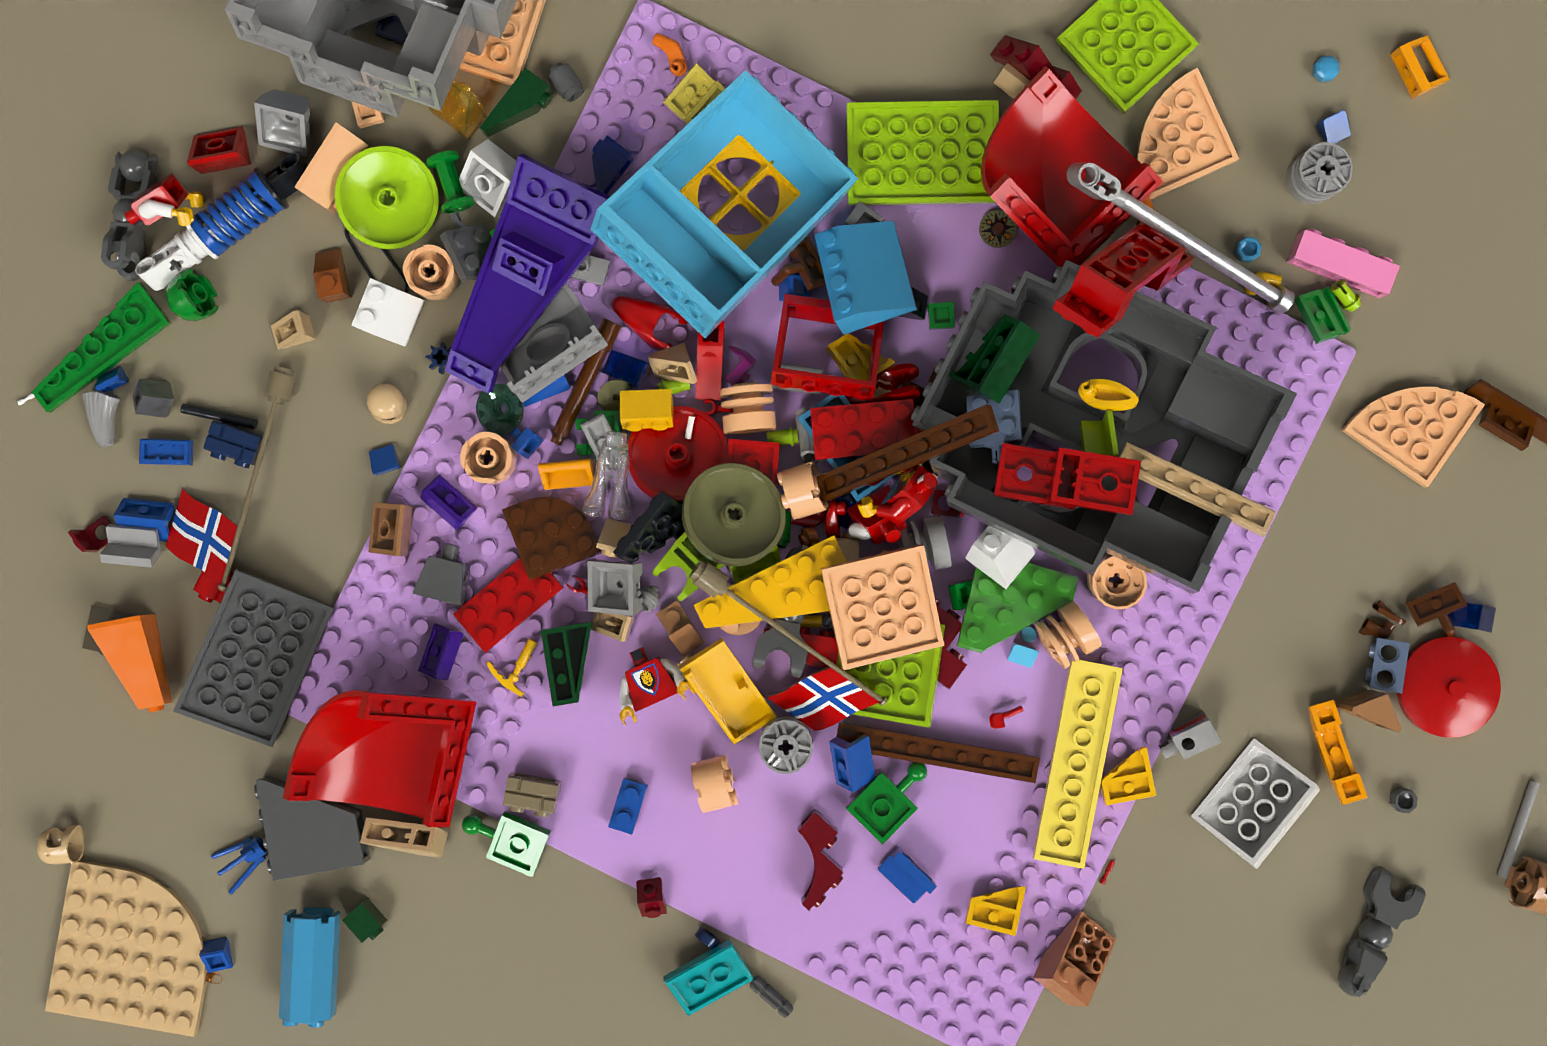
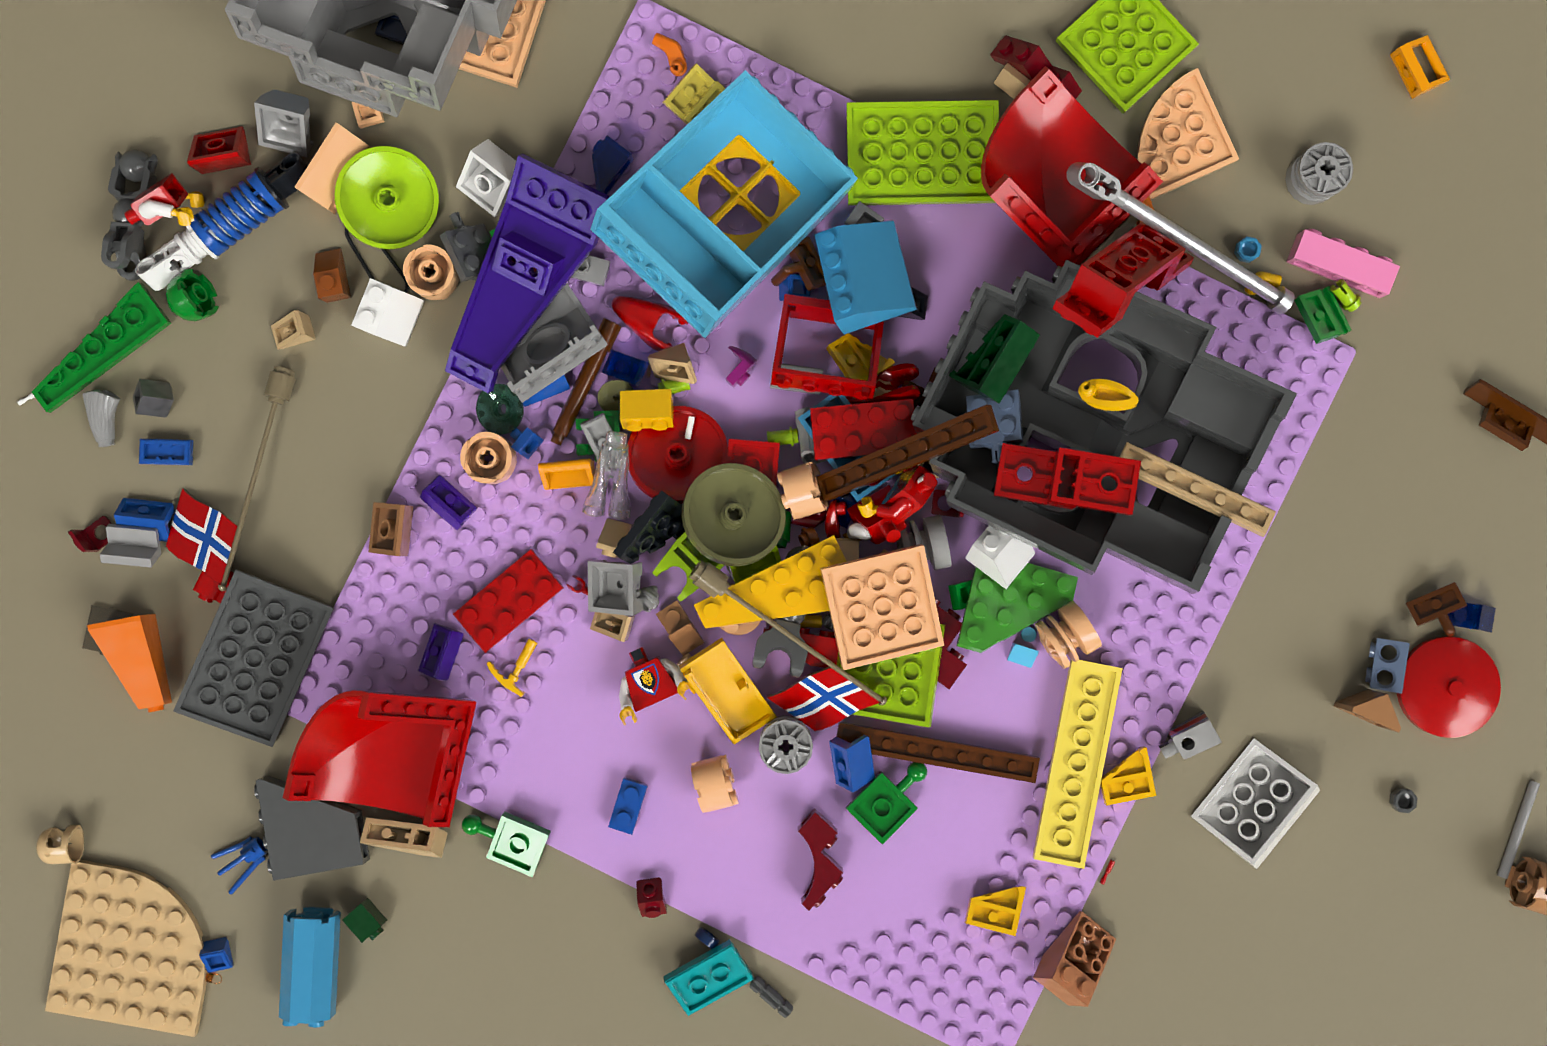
blue slope [95,366,129,392] -> none
black bar [180,403,258,429] -> none
dark blue brick [203,420,268,469] -> none
tan helmet [367,383,407,424] -> none
blue slope [369,444,401,476] -> none
dark grey torso [413,543,468,606] -> none
dark blue gear [425,342,451,375] -> none
clear yellow slope [426,80,487,140] -> none
green hose [426,150,475,214] -> none
dark green slope [479,68,553,137] -> none
reddish brown plate [502,497,601,581] -> none
dark tan brick [503,772,562,817] -> none
dark green wedge [540,621,592,707] -> none
dark grey brick [548,63,584,103] -> none
red slope [695,321,725,401] -> none
red hand [703,399,733,416] -> none
light nougat wheel [720,382,776,434] -> none
blue panel [878,847,937,903] -> none
green plate [927,302,955,330] -> none
piece [979,210,1017,248] -> none
red hand [989,706,1024,729] -> none
lime panel [1079,410,1119,457] -> none
light nougat wheel [1086,553,1147,609] -> none
light orange slope [1308,699,1368,805] -> none
dark azure tile [1312,56,1339,82] -> none
slope [1316,110,1351,143] -> none
dark grey piece [1337,866,1426,997] -> none
light nougat plate [1341,387,1485,488] -> none
reddish brown piece [1359,600,1406,639] -> none

